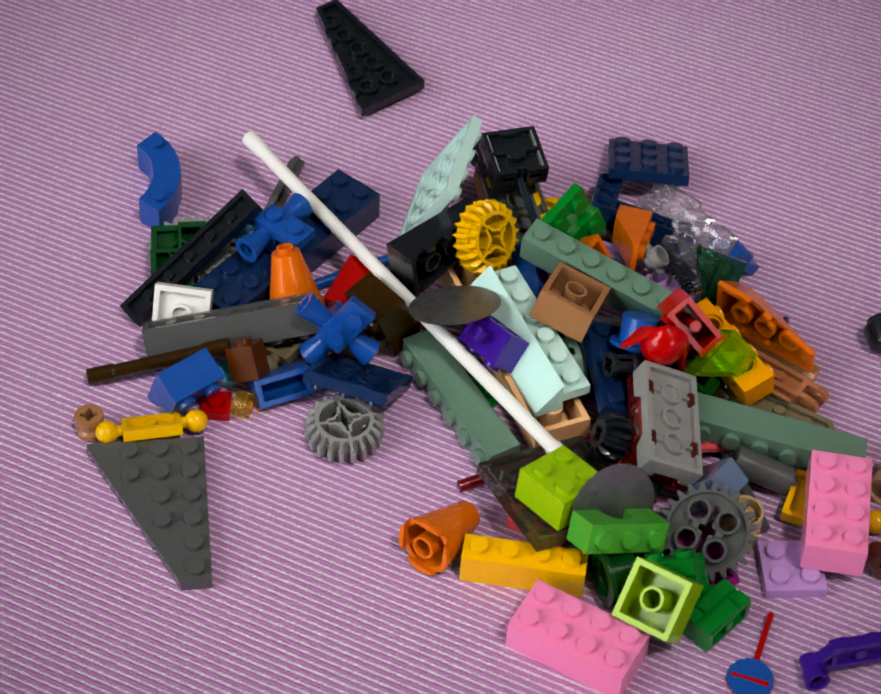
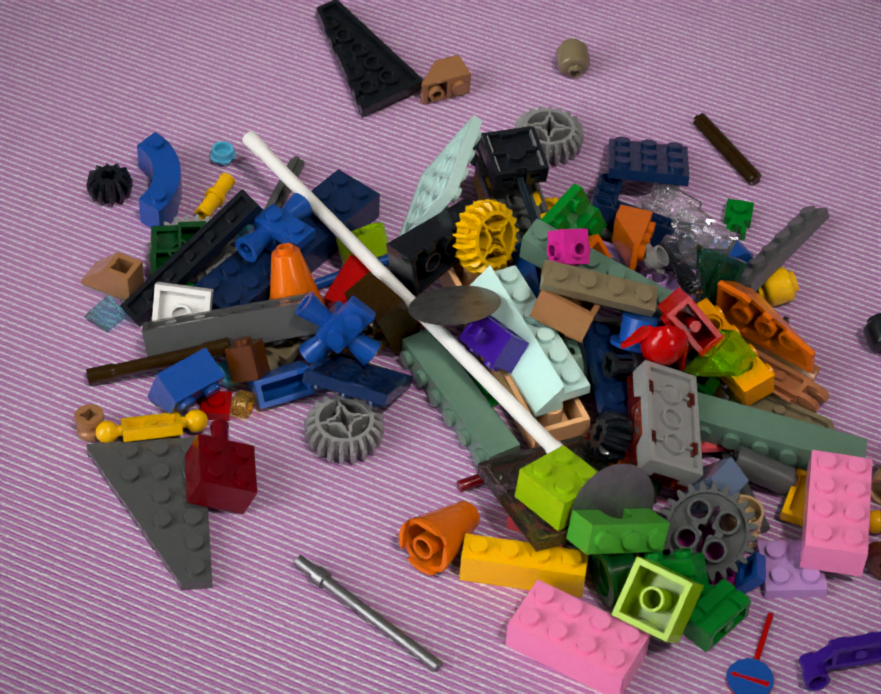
none -> medium nougat slope [81,252,144,301]
none -> clear light blue slope [84,294,128,333]
none -> black gear [86,163,133,207]
none -> dark red brick [185,419,257,514]
none -> yellow pin [194,173,236,220]
none -> medium azure plate [210,141,236,165]
none -> flat silver bar [294,555,443,672]
none -> lime beam [336,222,389,265]
none -> medium nougat slope [421,54,471,105]
none -> light grey gear [515,105,584,166]
none -> dark tan plate [539,259,658,317]
none -> dark pink brick [547,229,590,267]
none -> dark tan head [556,38,590,78]
none -> dark brown axle [693,113,762,185]
none -> green plate [723,198,754,241]
none -> dark grey plate [731,206,830,292]
none -> blue plate [735,551,766,594]
none -> yellow head [757,267,799,307]

